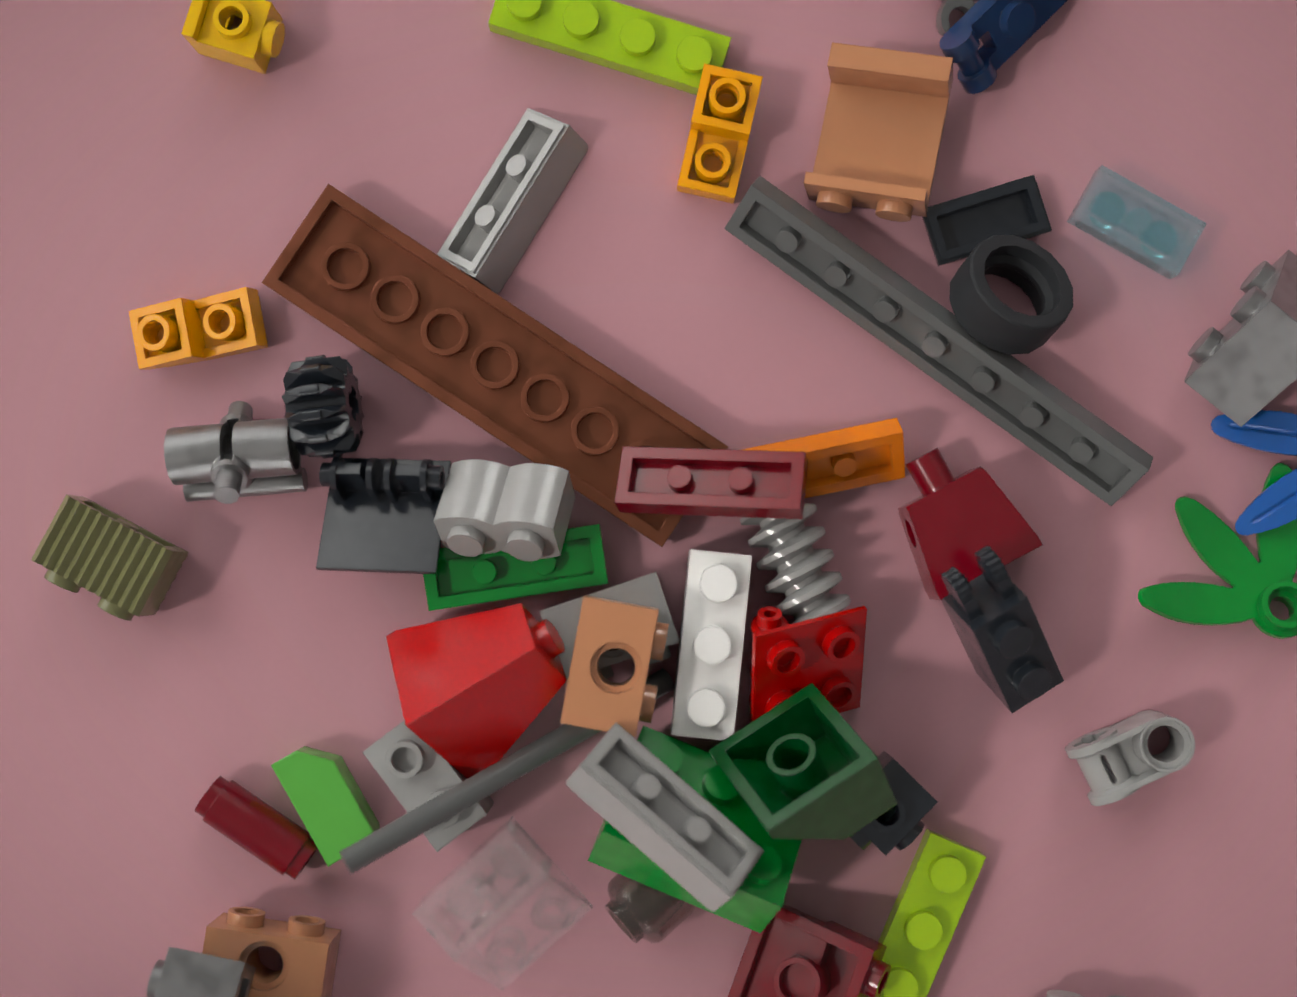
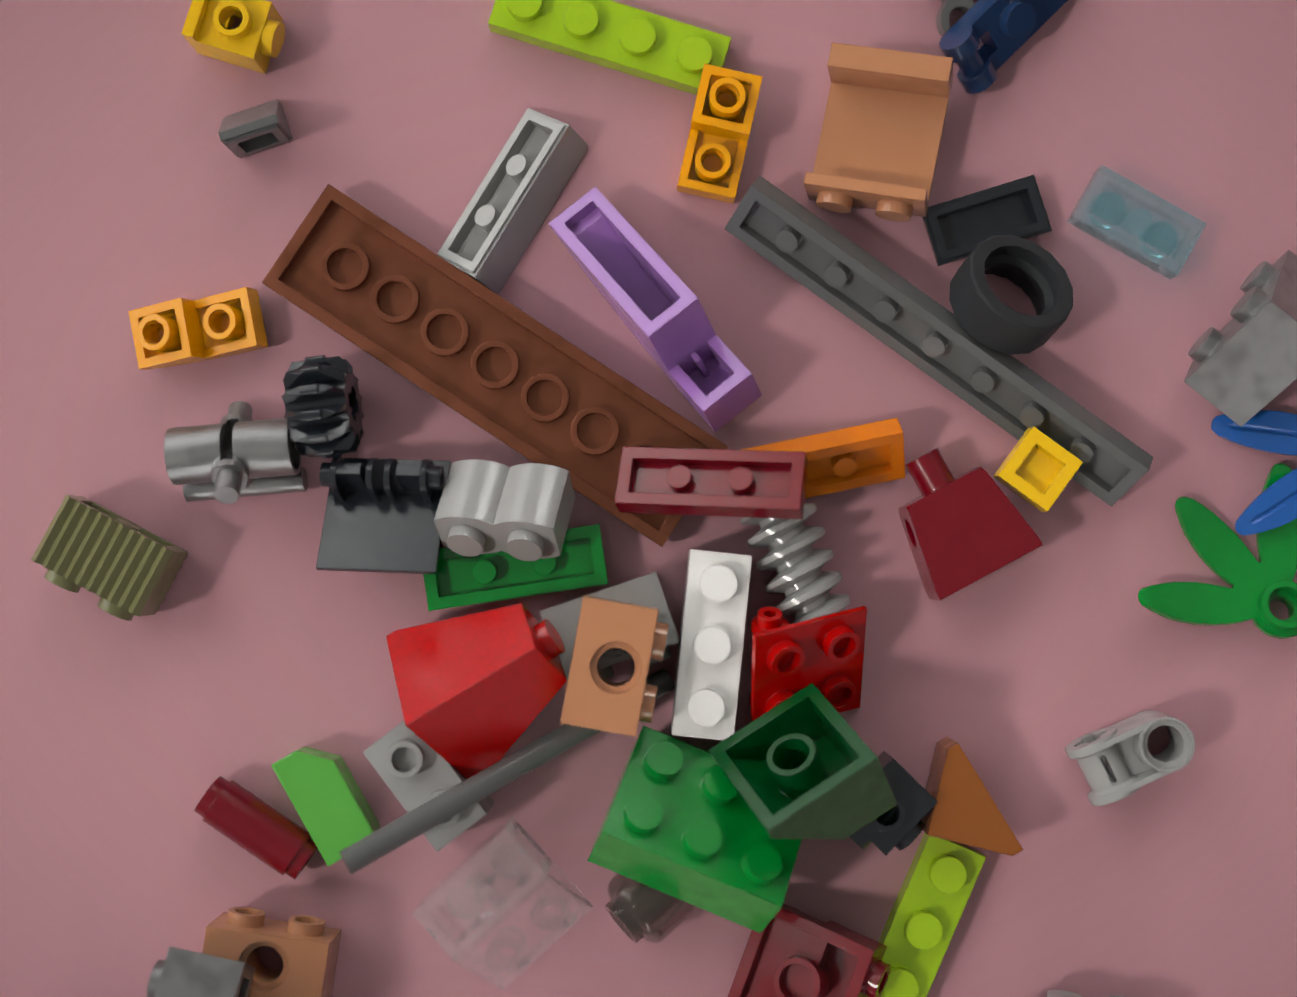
light grey slope [566,723,764,911] -> none
black hinge [941,546,1064,713] -> none
none -> dark grey slope [218,100,293,158]
none -> medium lavender slope [548,187,762,432]
none -> dark orange slope [921,736,1023,856]
none -> yellow tile [993,426,1083,512]

